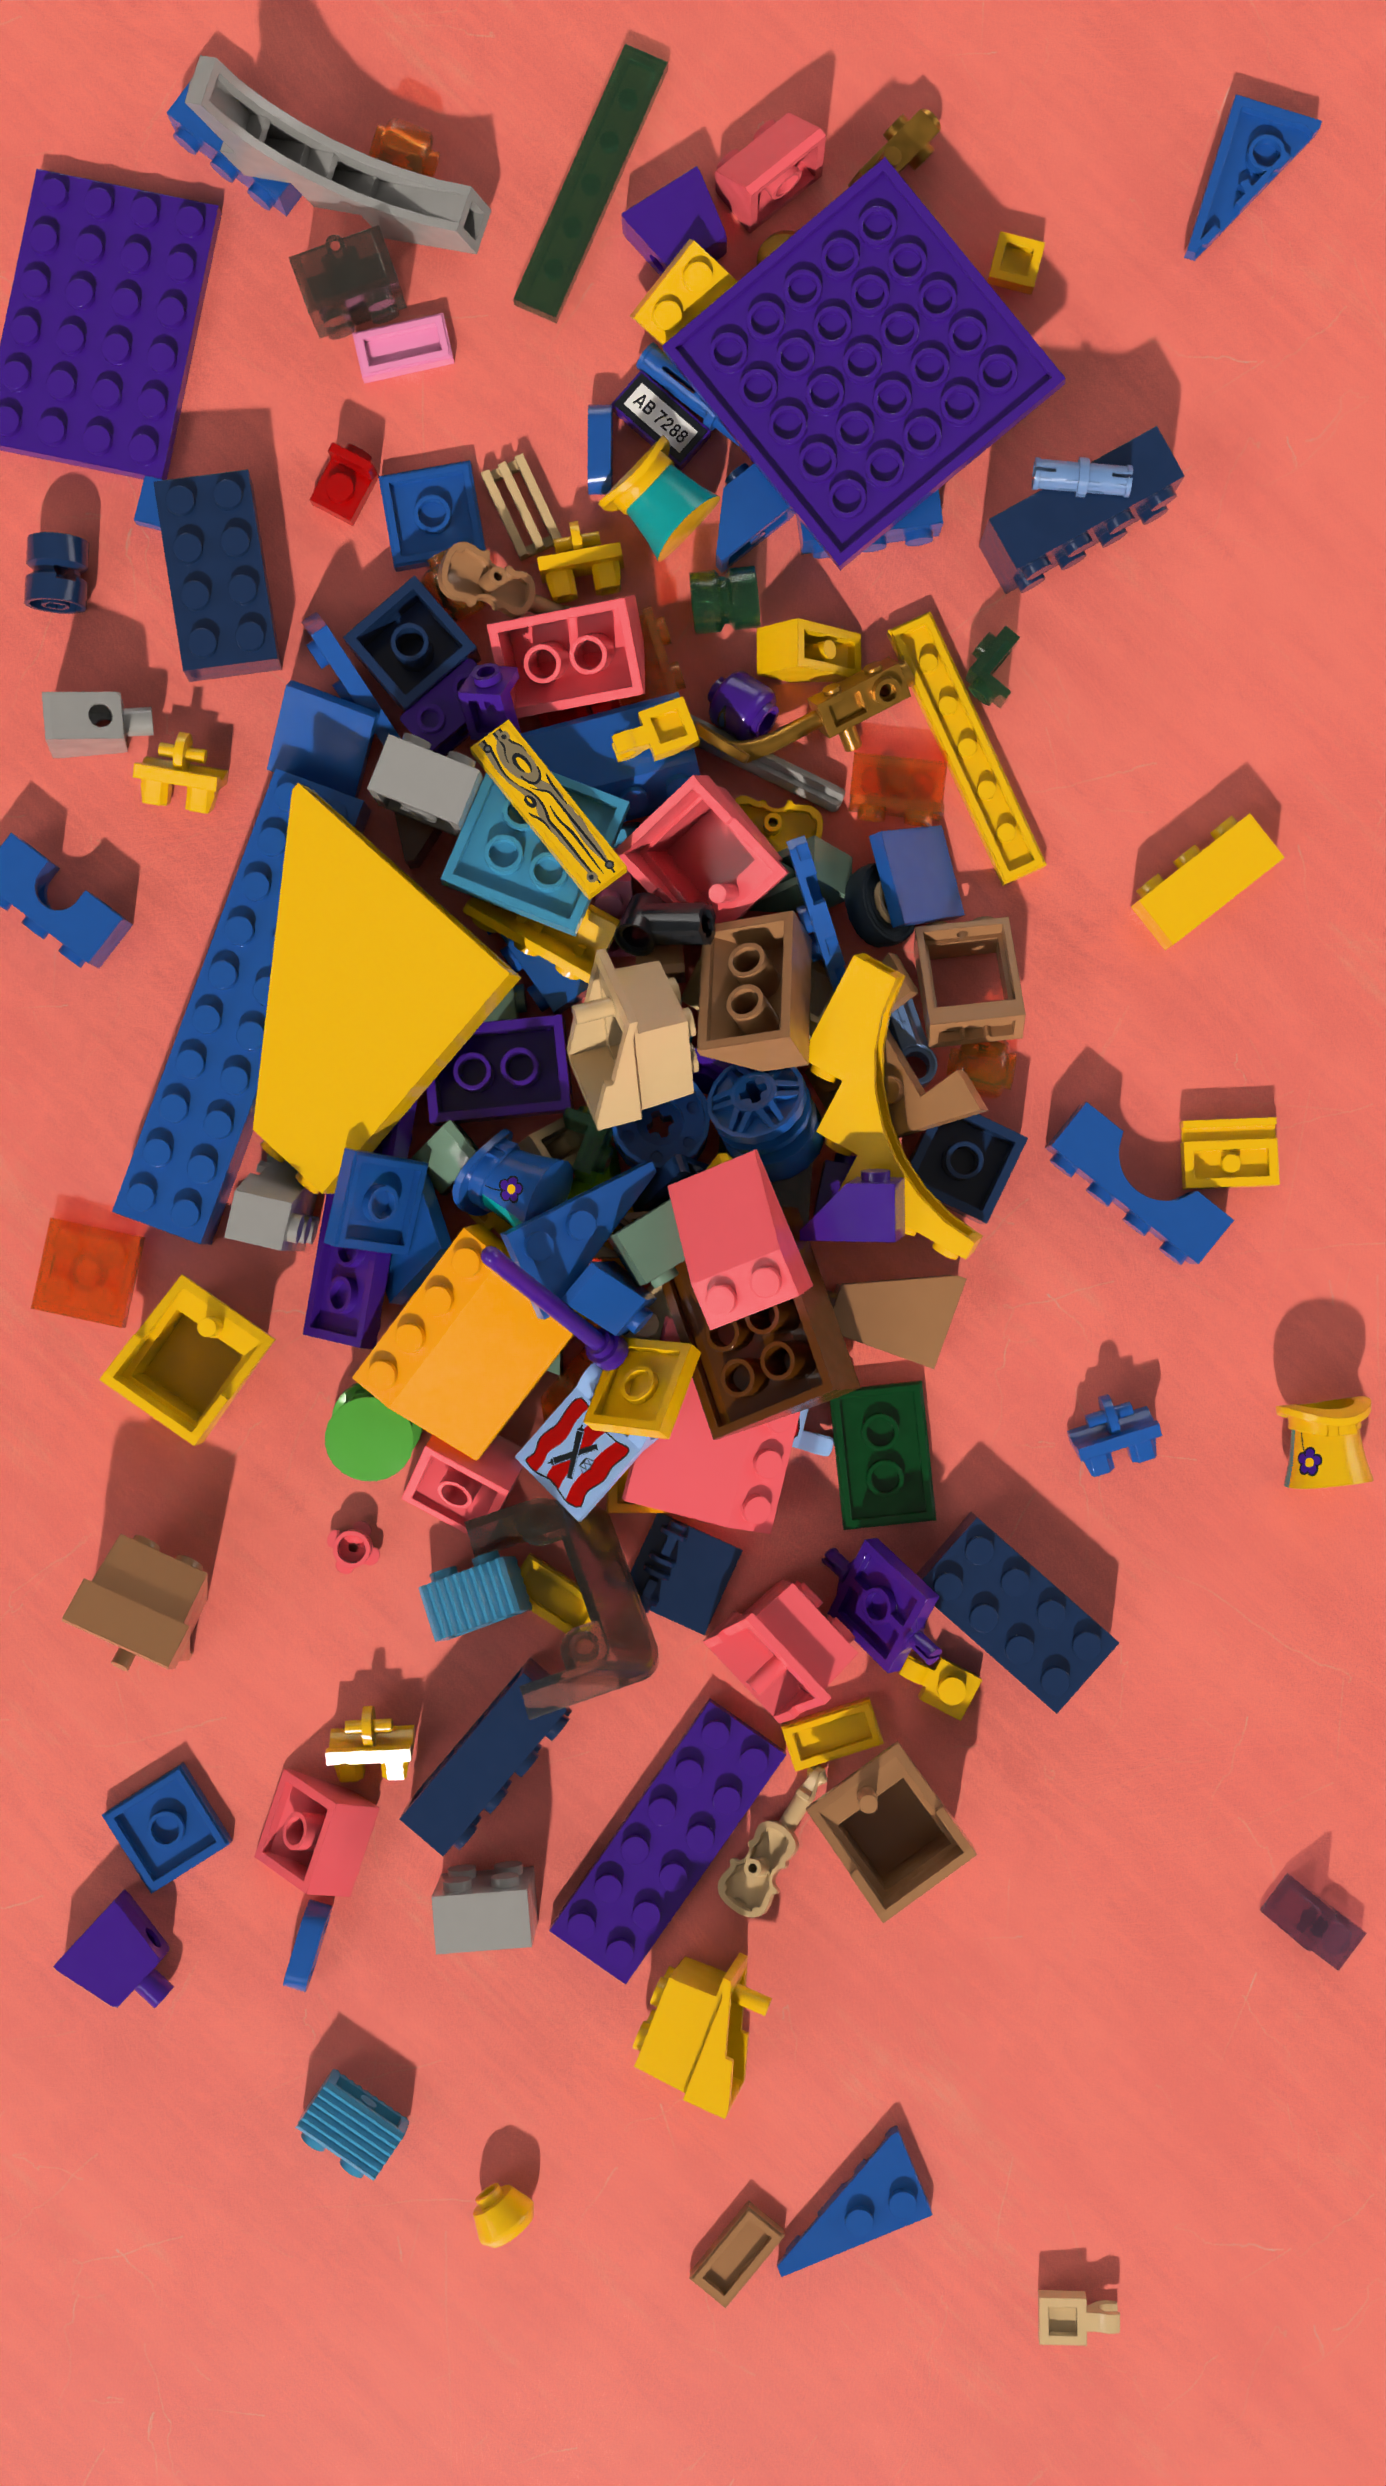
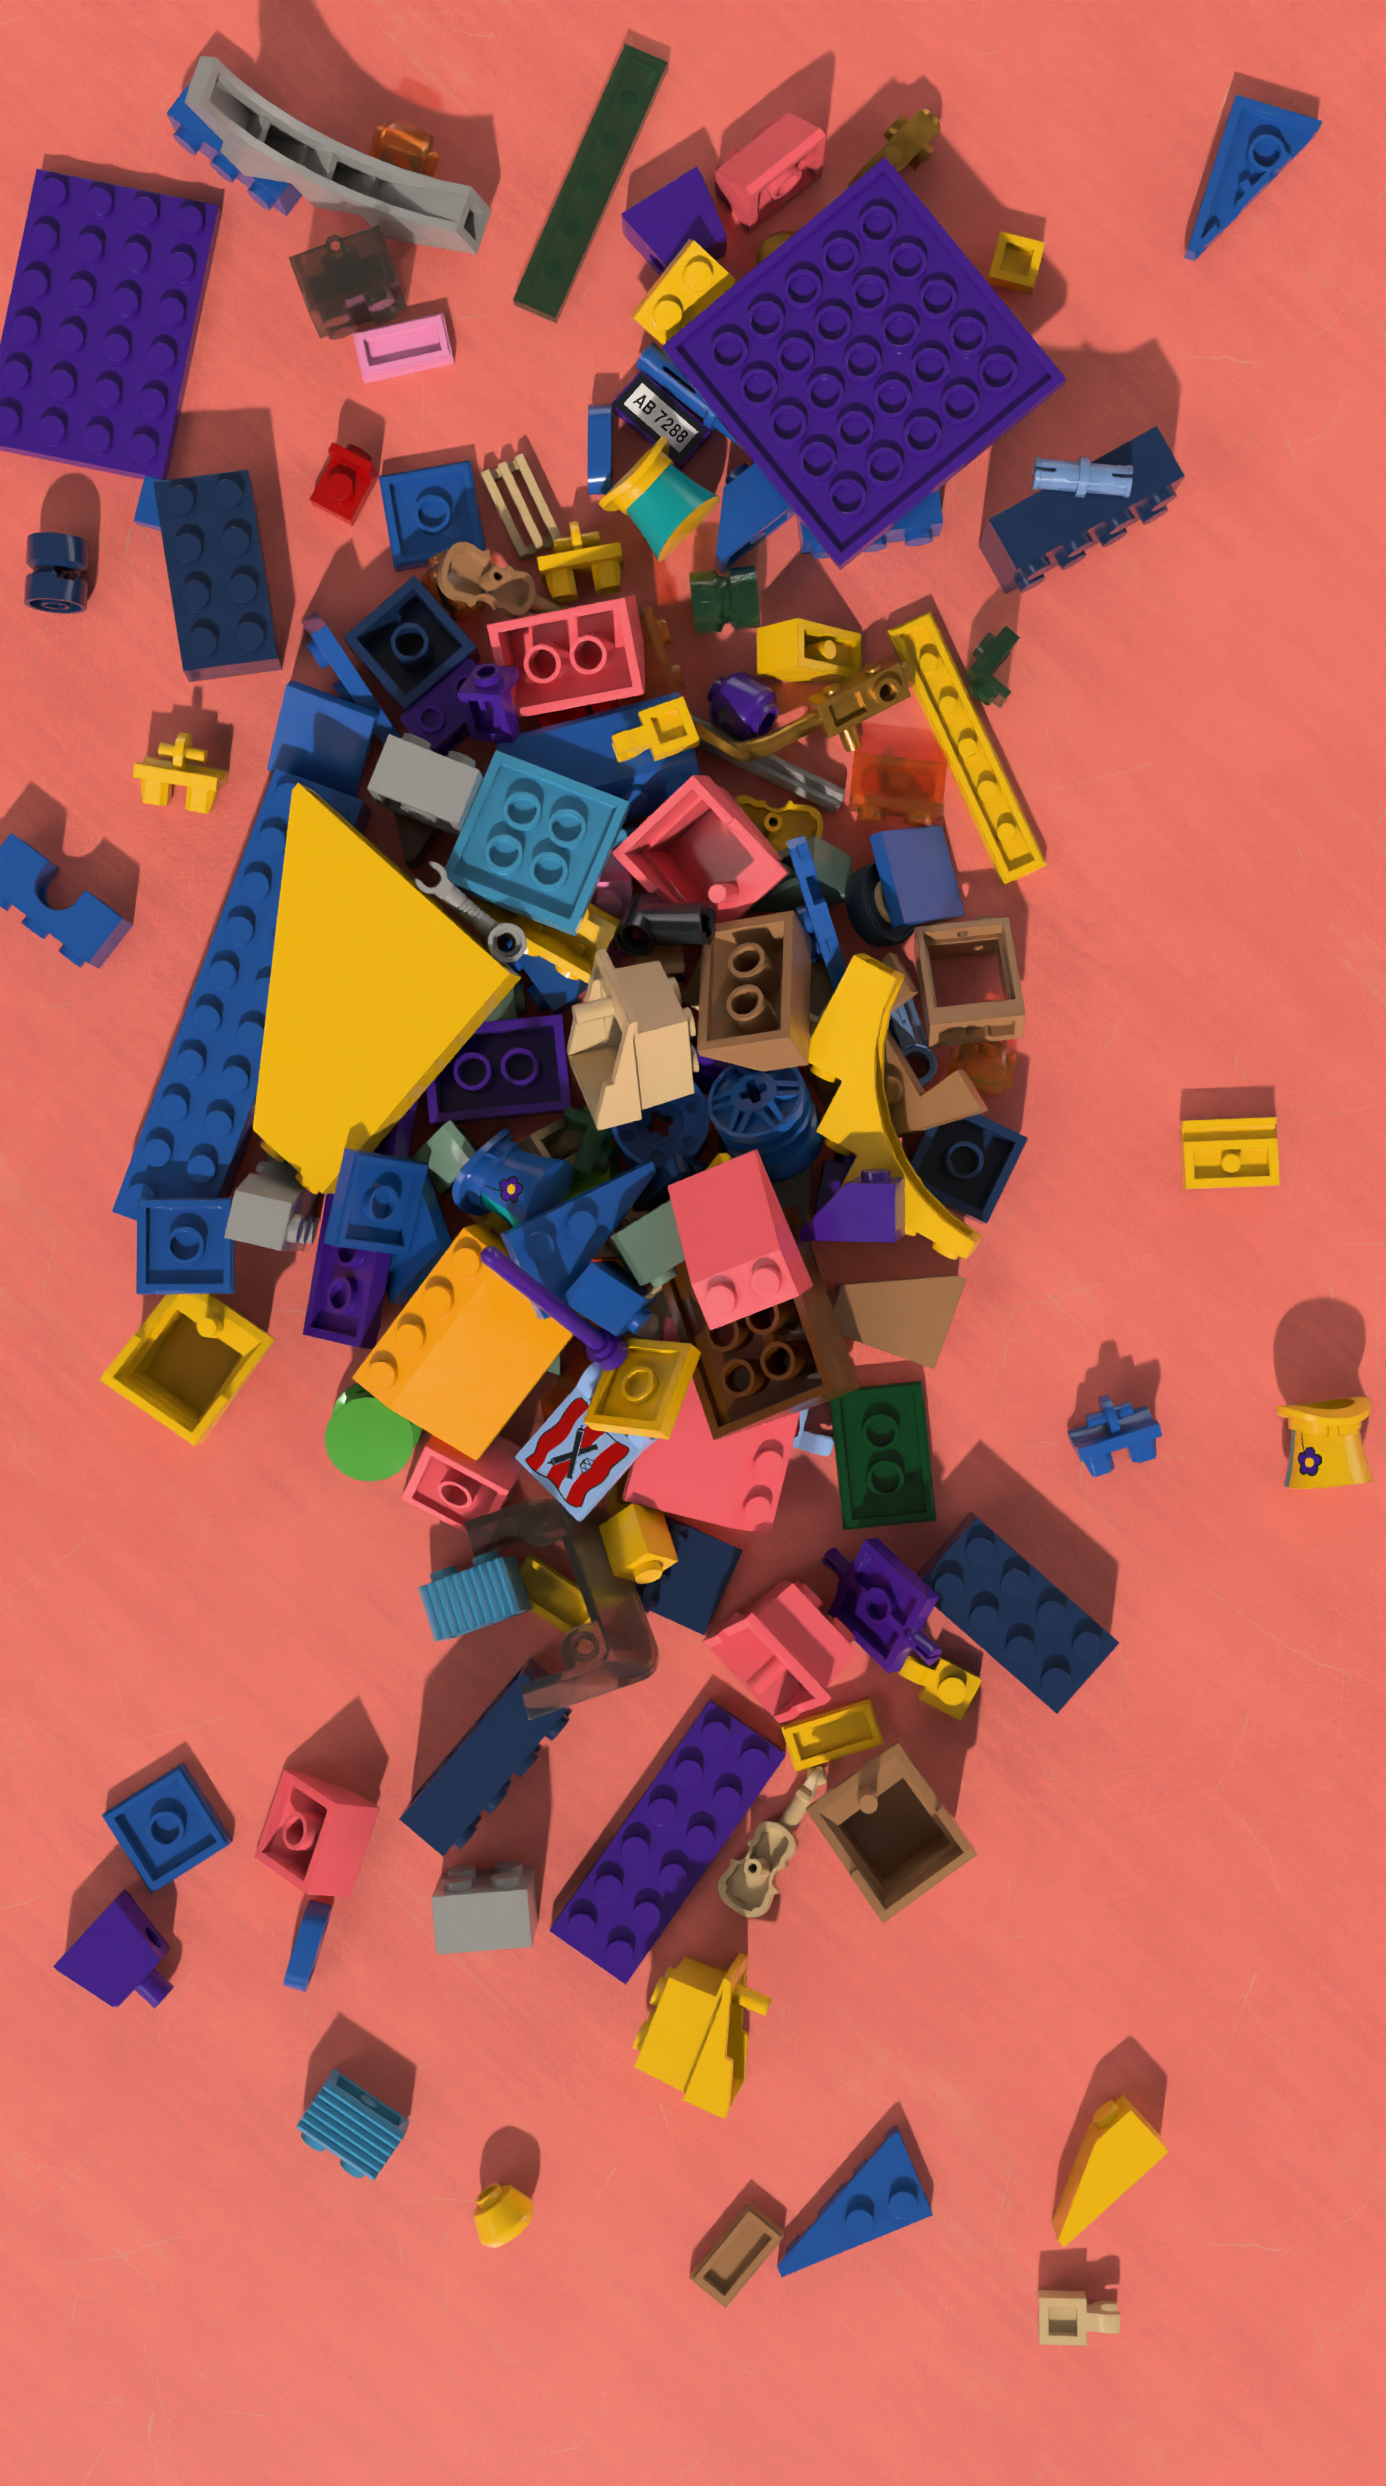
clear orange plate [31,1217,145,1328] -> none
light grey torso [42,692,154,759] -> none
medium nougat piece [62,1534,208,1671] -> none
yellow hips [325,1706,416,1782] -> none
coral plate [327,1521,380,1574] -> none
yellow tile [470,719,627,900] -> none
blue arch [1045,1102,1234,1266] -> none
yellow brick [1131,813,1285,950] -> none
slope [1260,1873,1367,1971] -> none
none -> blue tile [136,1198,235,1295]
none -> light grey brick [414,862,527,962]
none -> yellow brick [599,1503,678,1584]
none -> yellow slope [1051,2095,1169,2247]

